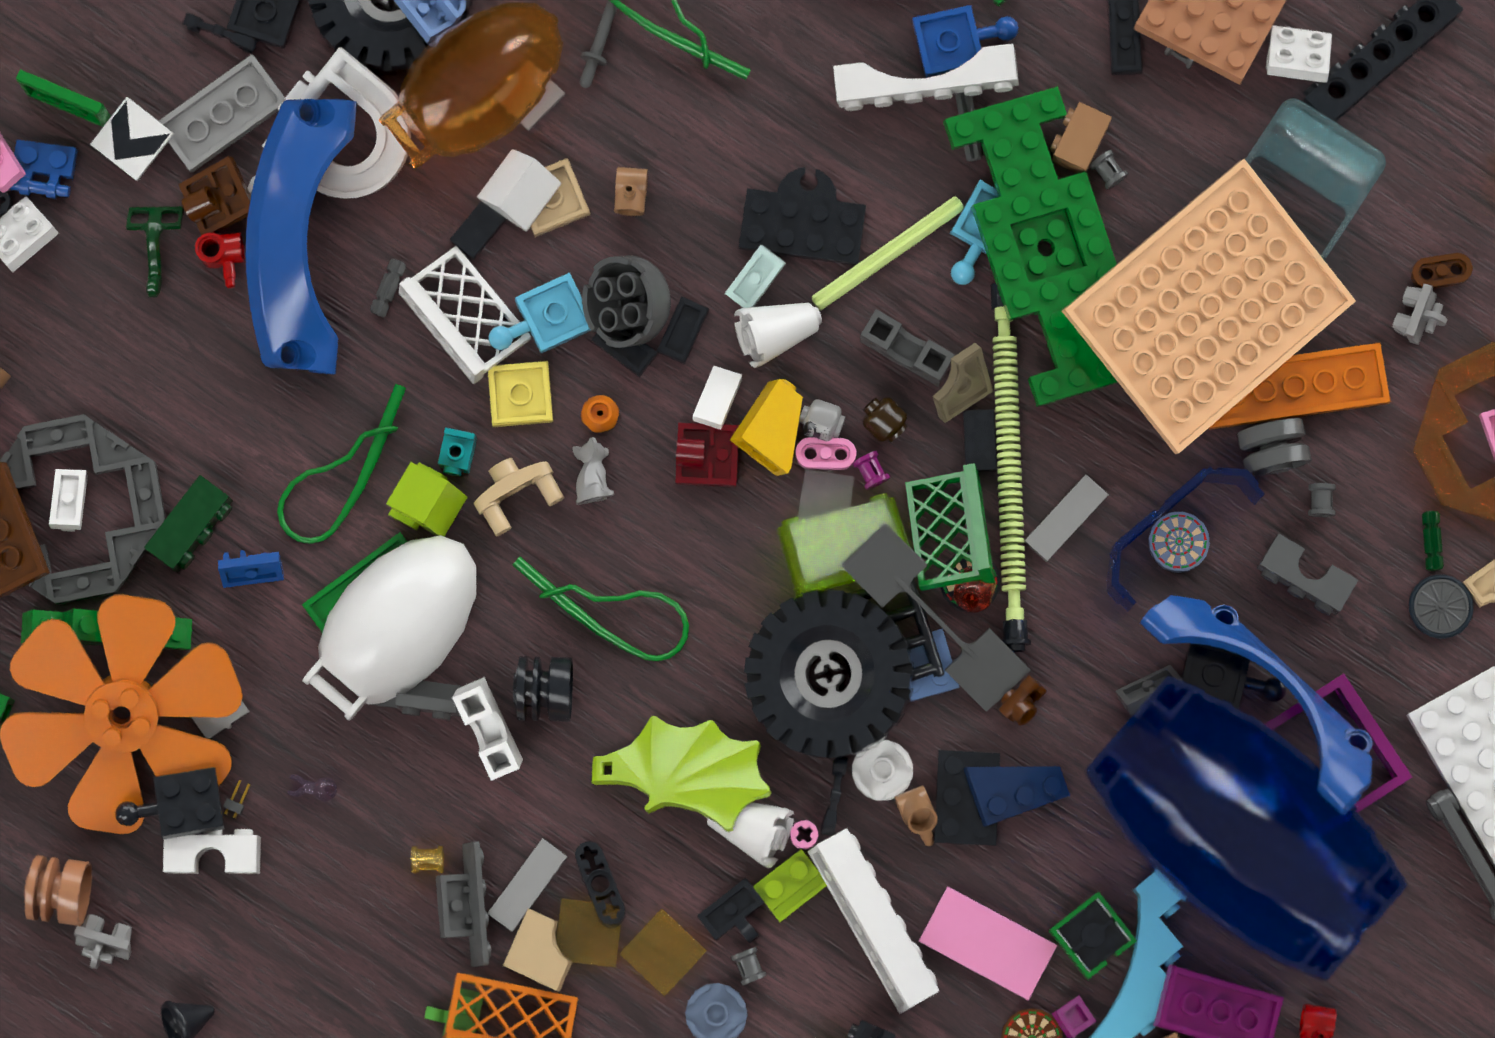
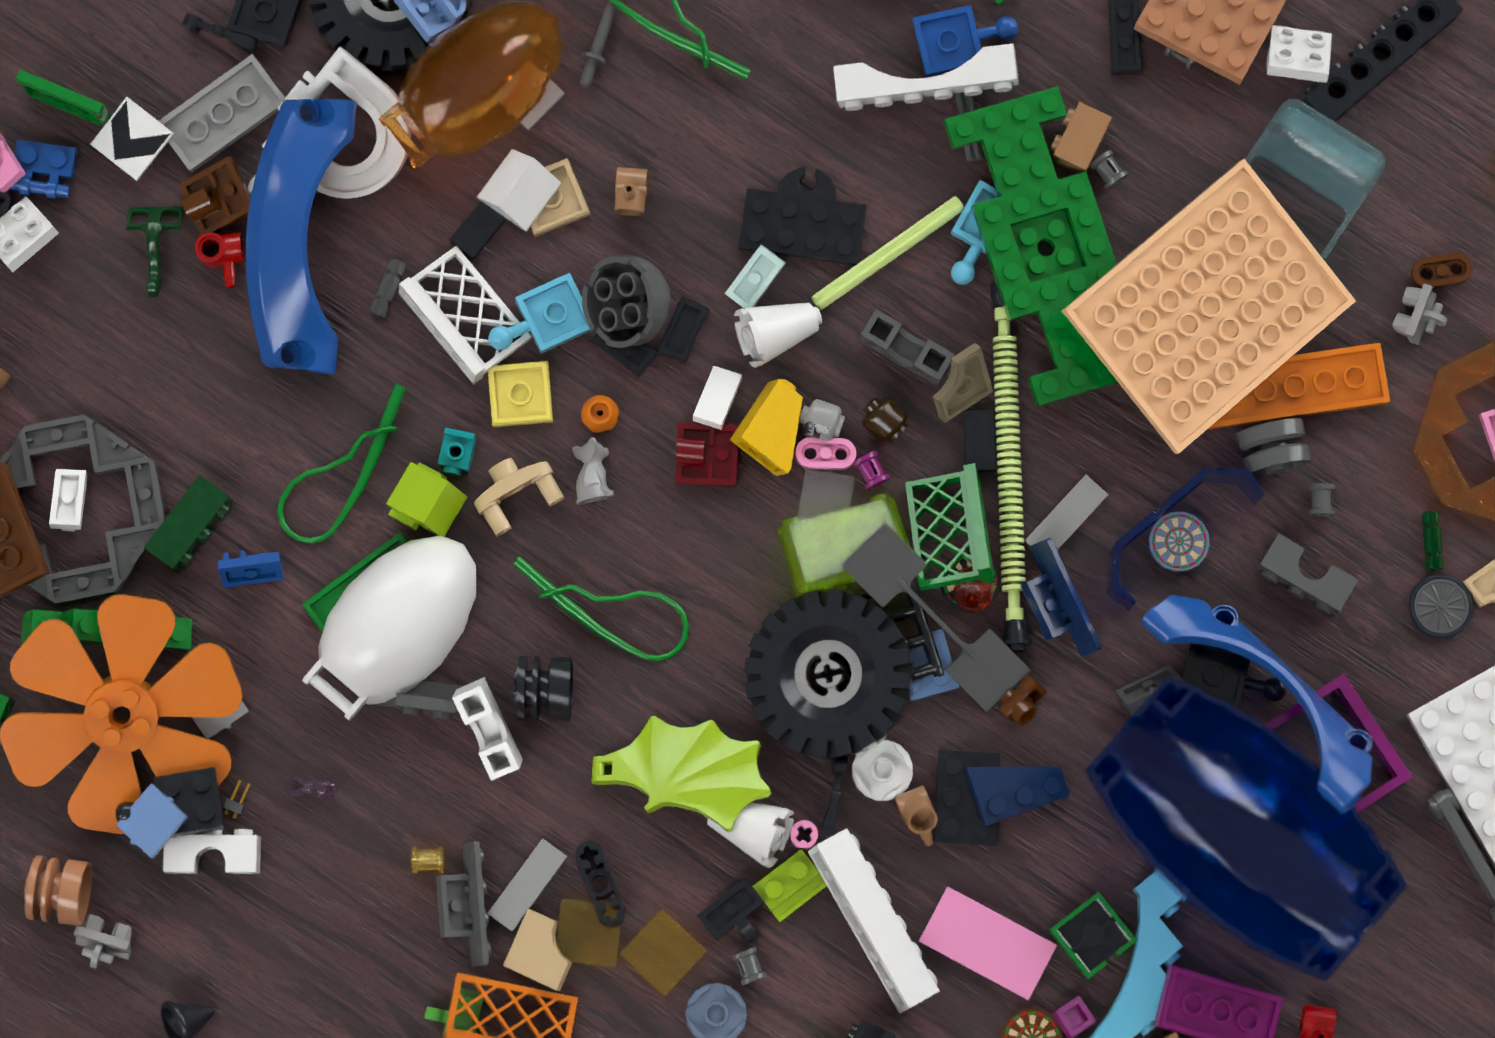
none -> medium blue piece [116,784,188,858]
none -> dark blue bracket [1020,538,1102,657]

